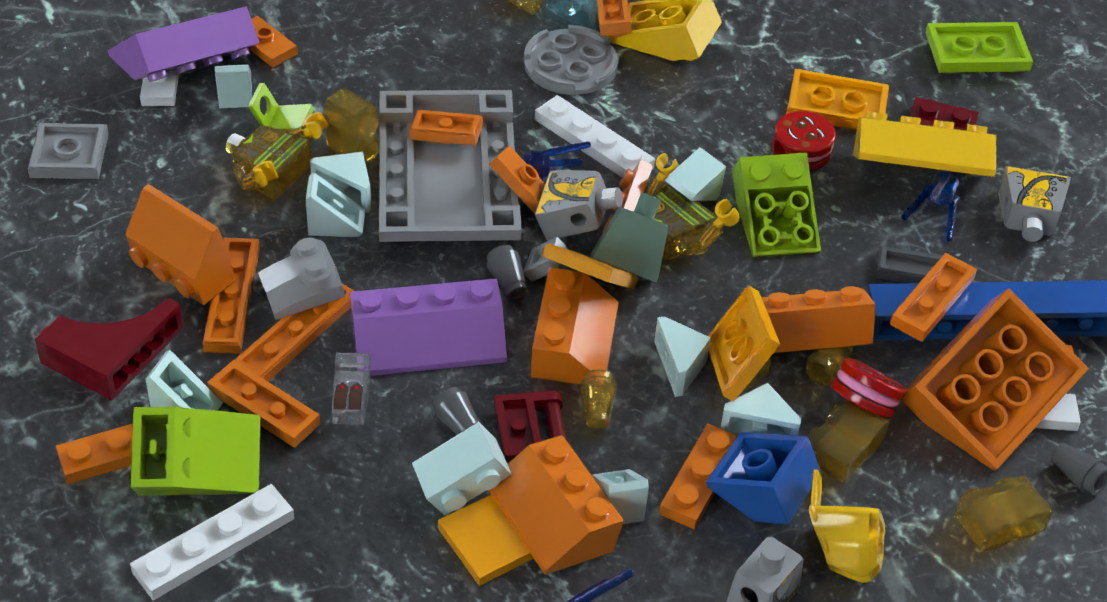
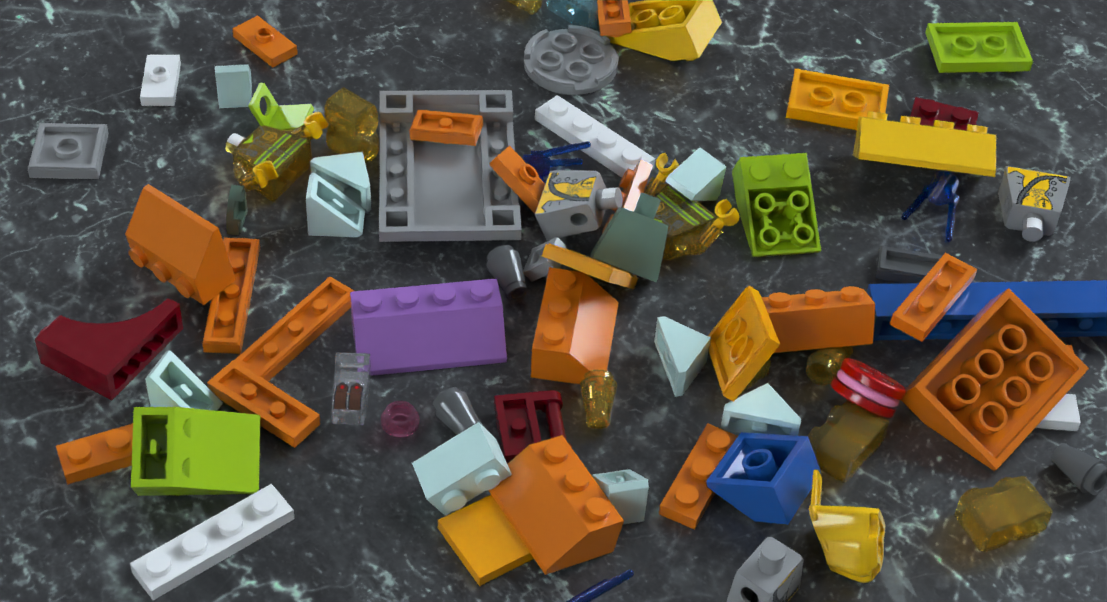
medium lavender slope [107,6,260,82] -> none
light grey slope [257,238,345,320] -> none
red head [772,111,836,171] -> none
none -> sand green tile [226,185,248,235]
none -> clear pink plate [381,401,420,437]

